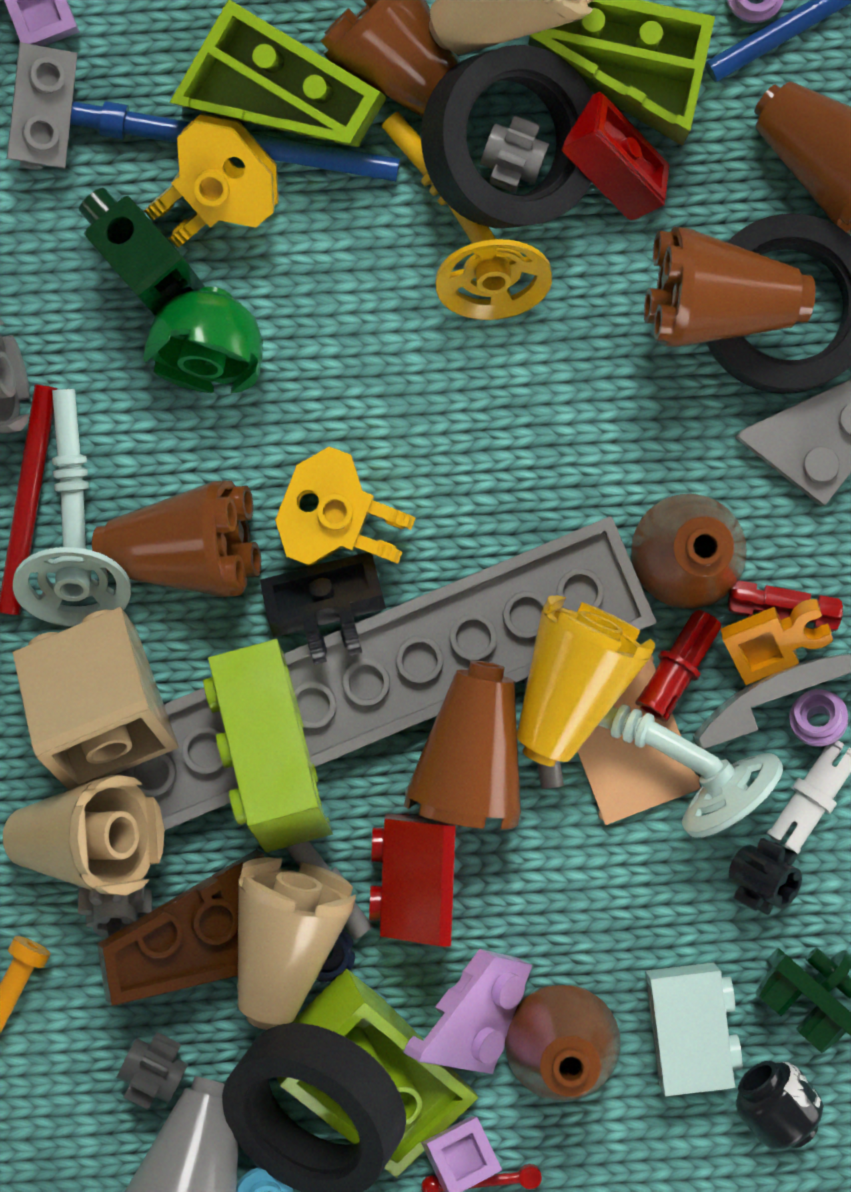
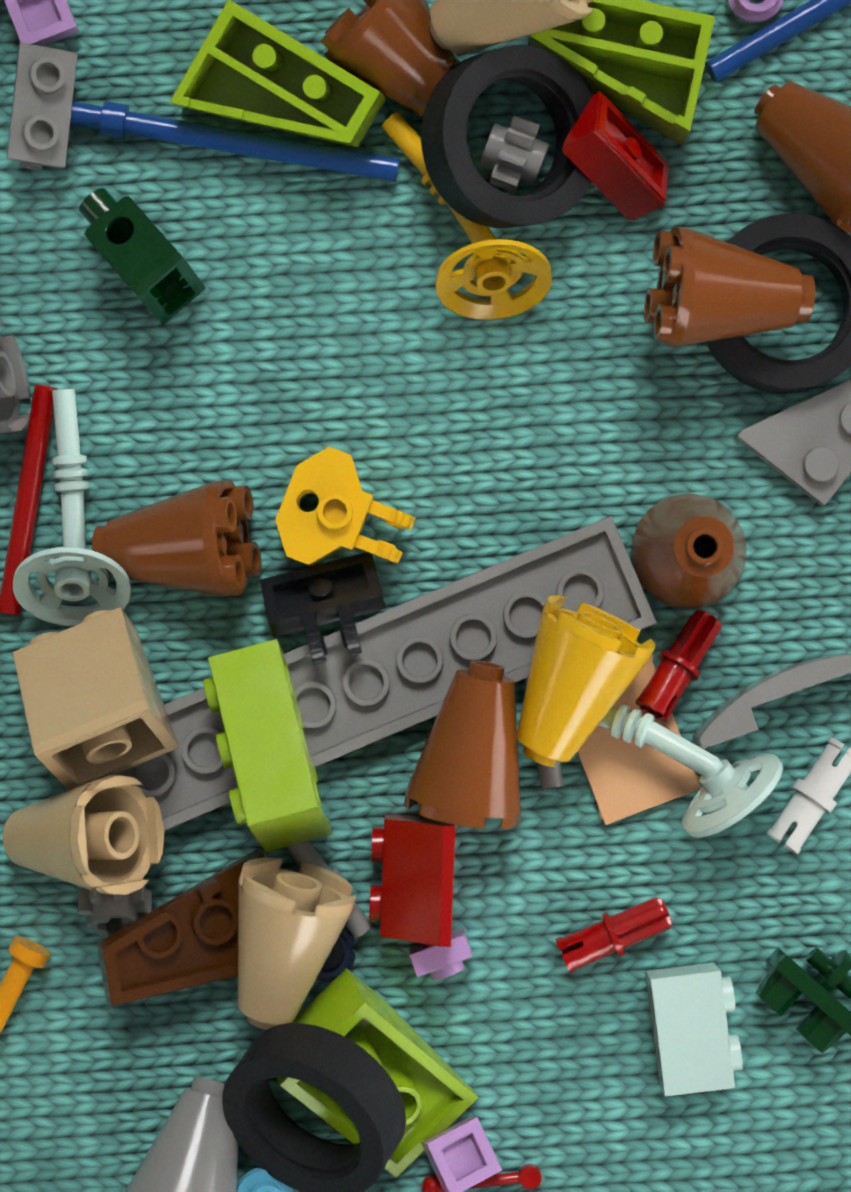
dark grey gear [116,1032,188,1110] -> none
green cylinder [143,287,263,393] -> none
yellow hinge [144,113,279,247] -> none
lavender wing [403,949,532,1074] -> none
dark orange cone [505,985,620,1101] -> none
light orange plate [721,599,833,685] -> none
red axle [728,580,843,632] -> none
black gear [729,838,802,915] -> none
black head [736,1061,824,1149] -> none
lavender plate [789,689,849,746] -> none
none -> lavender plate [409,928,472,981]
none -> red axle [556,898,673,973]

